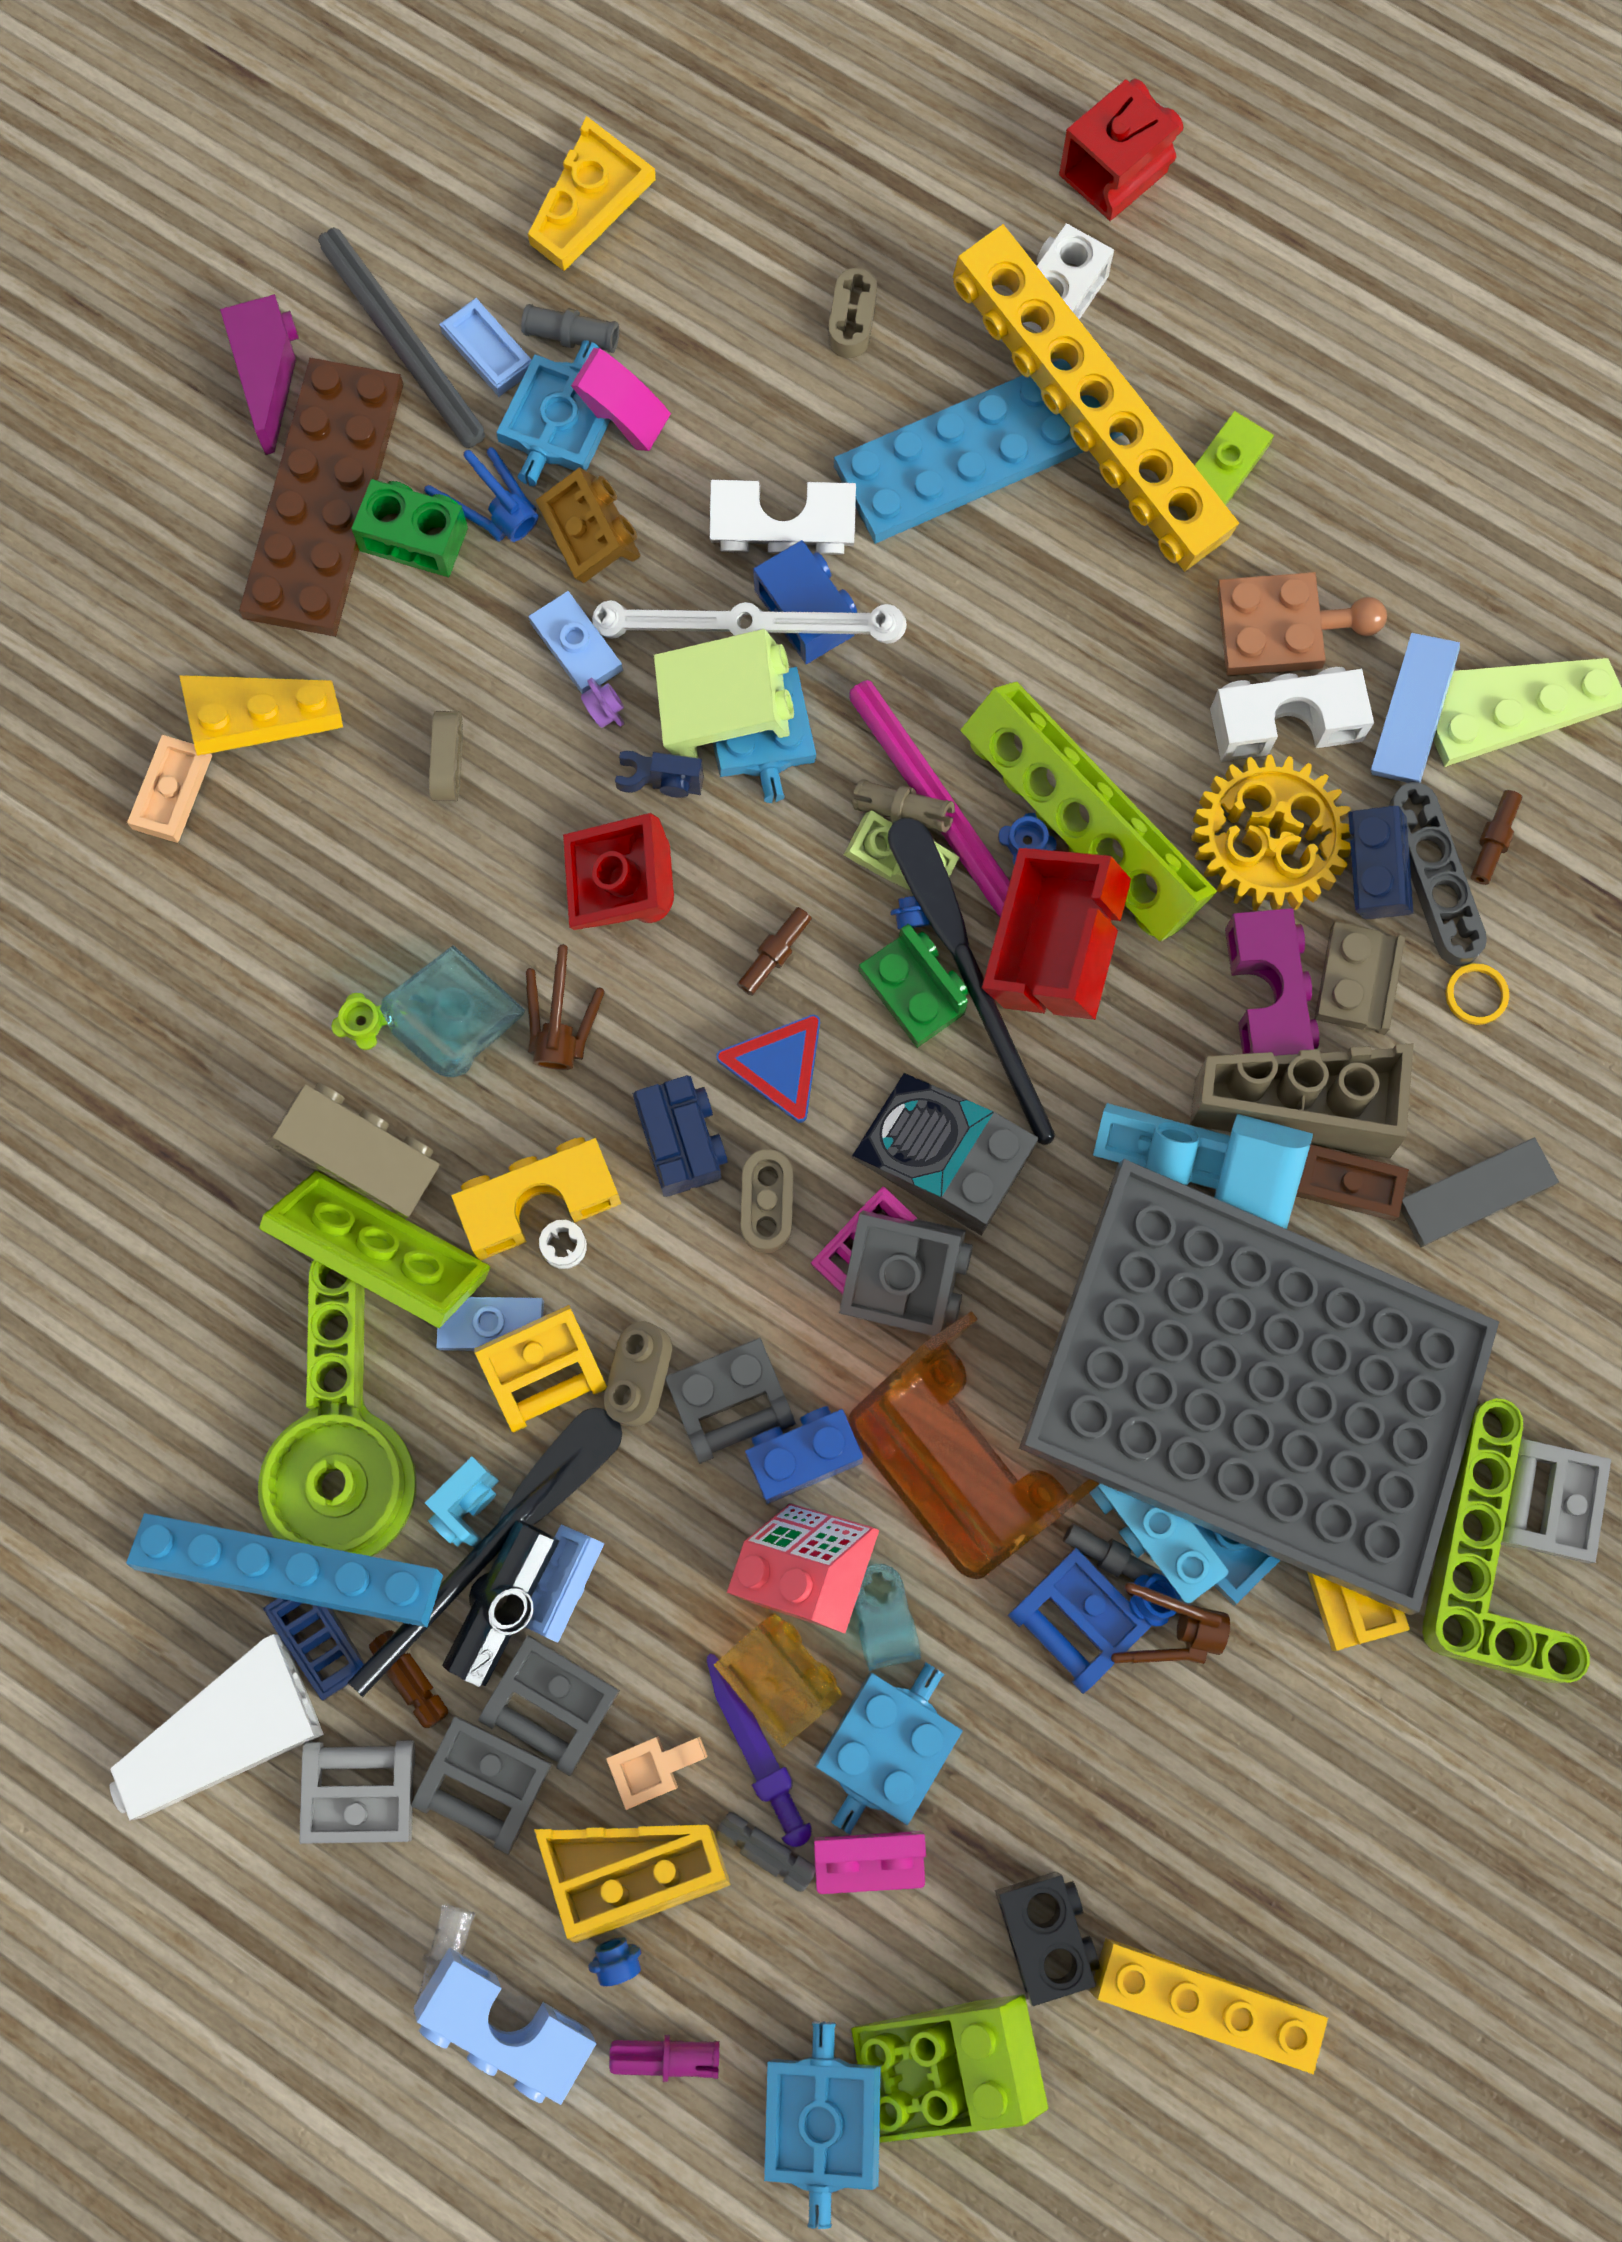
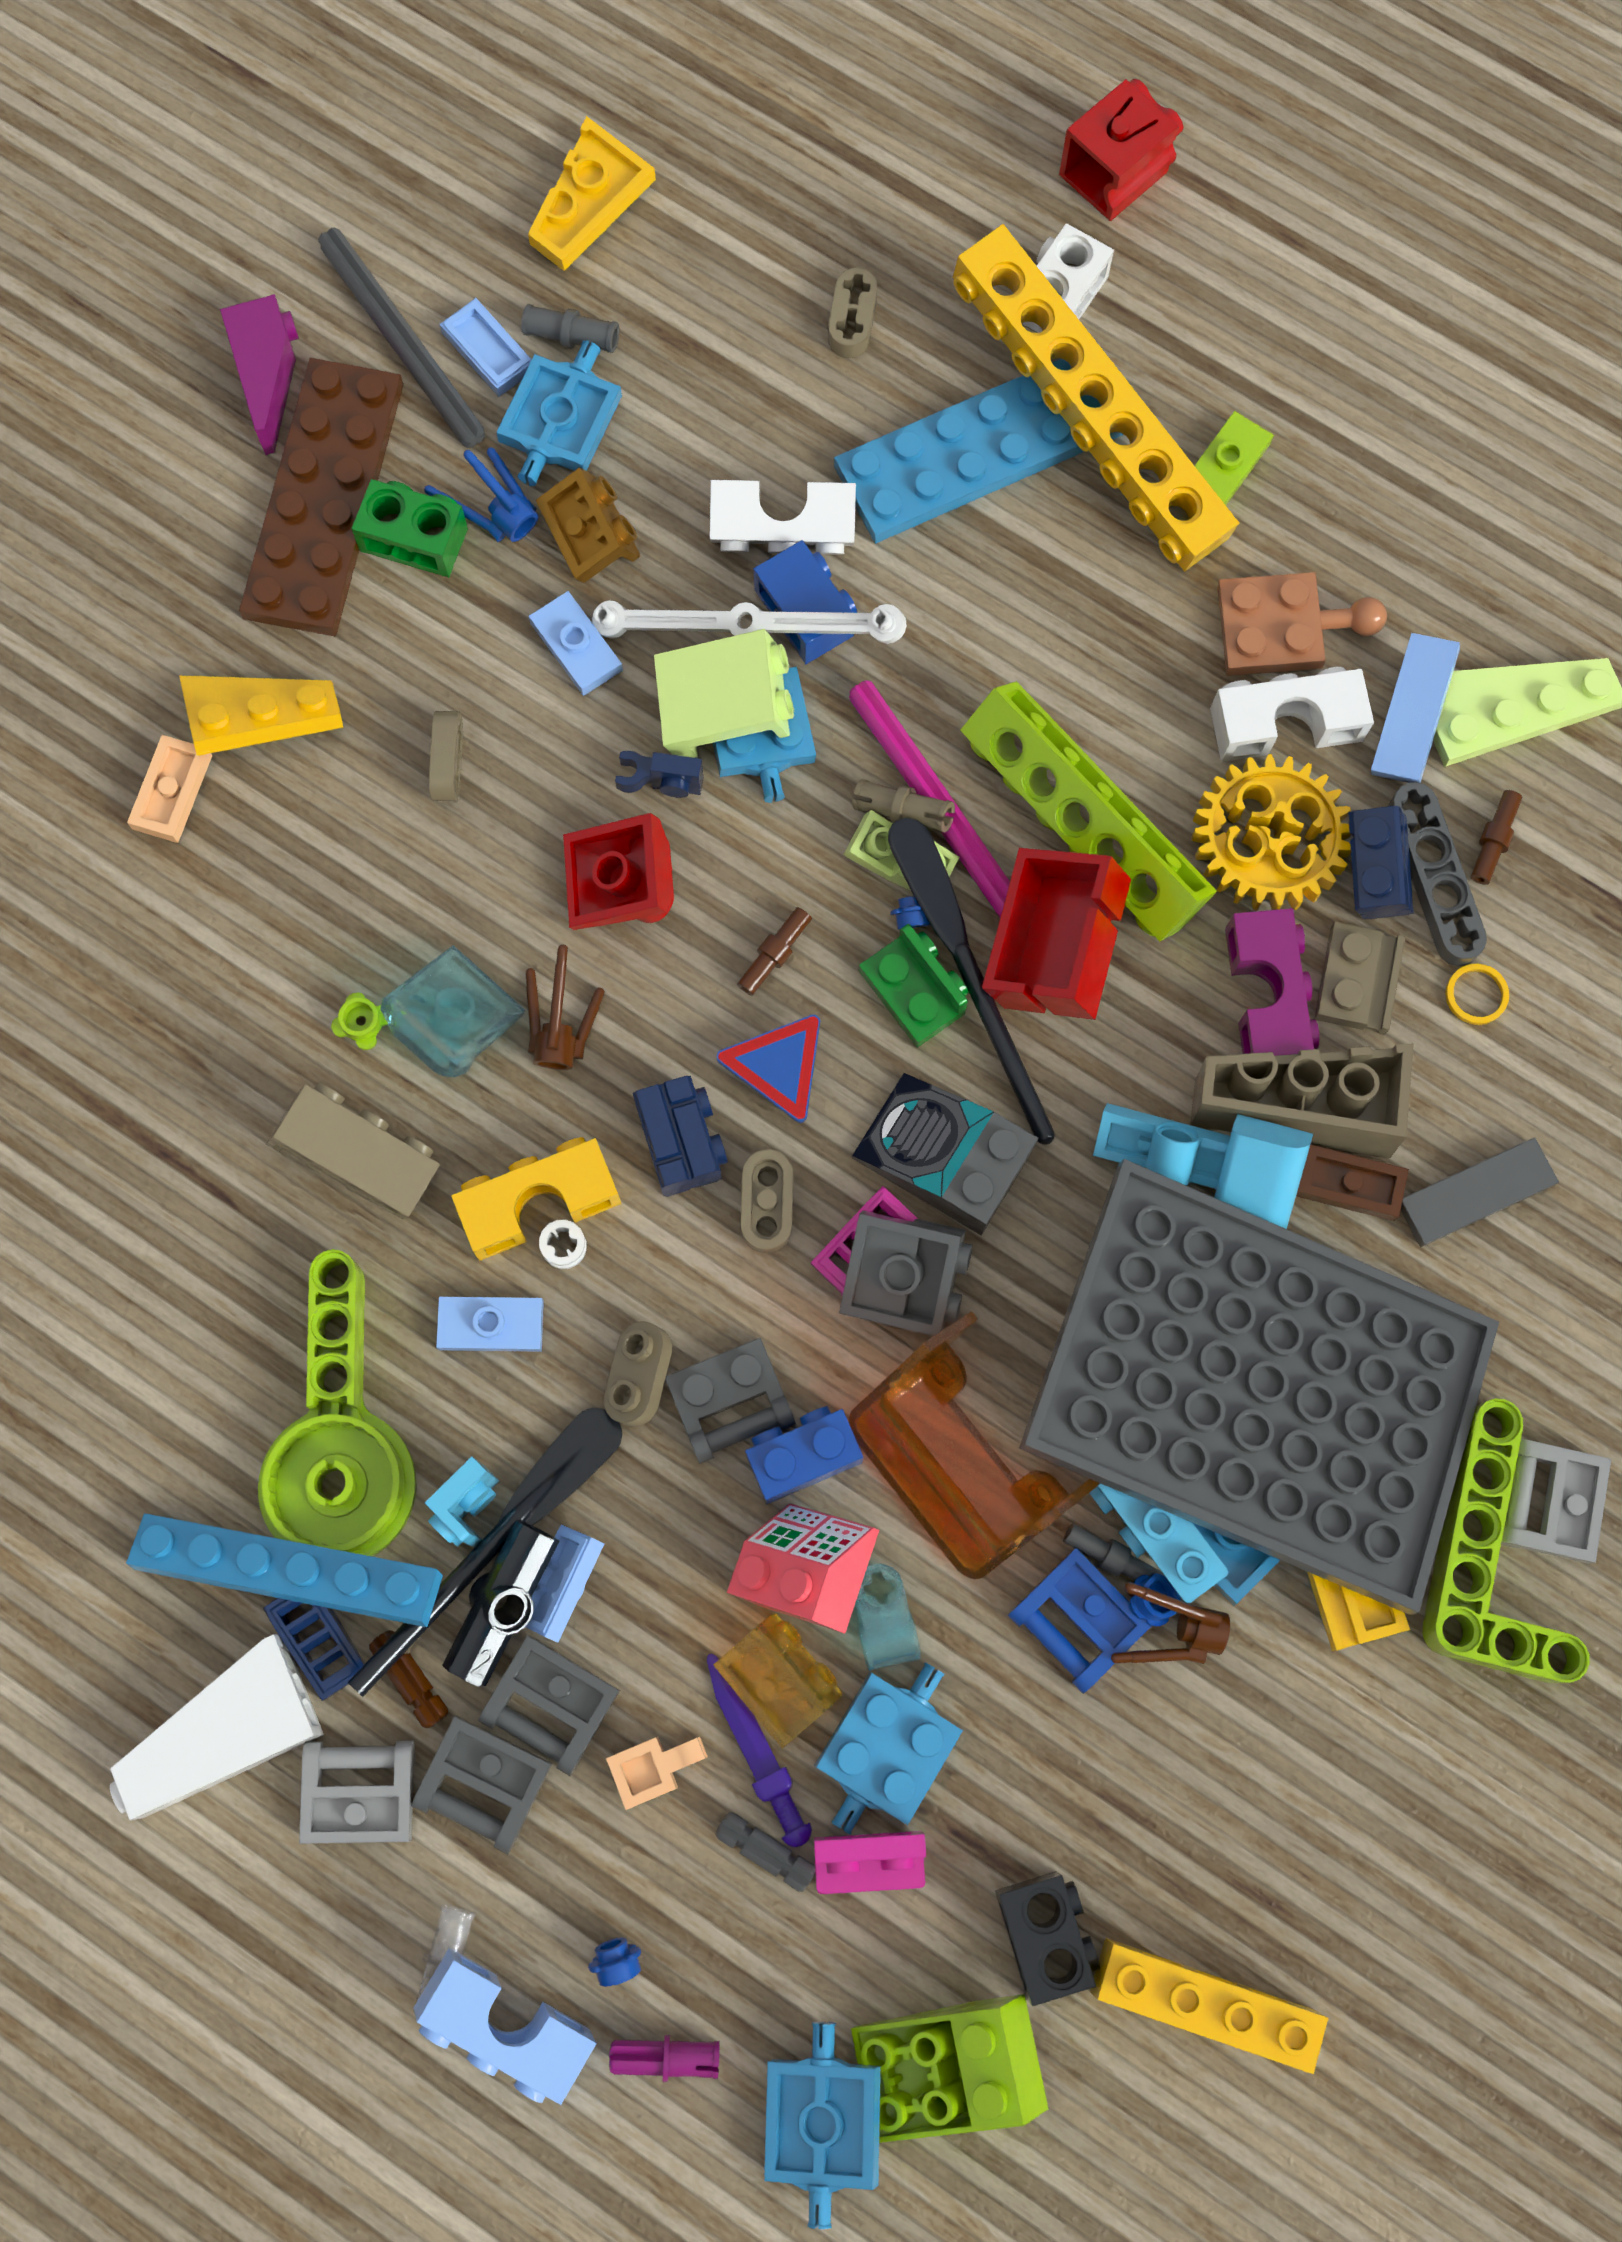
lime tile [259,1170,491,1329] -> none
yellow plate [474,1305,607,1433] -> none
yellow wedge [534,1825,731,1943] -> none
dark pink slope [571,348,671,451] -> none
medium lavender plate [581,677,624,728] -> none
blue plate [998,813,1057,865] -> none

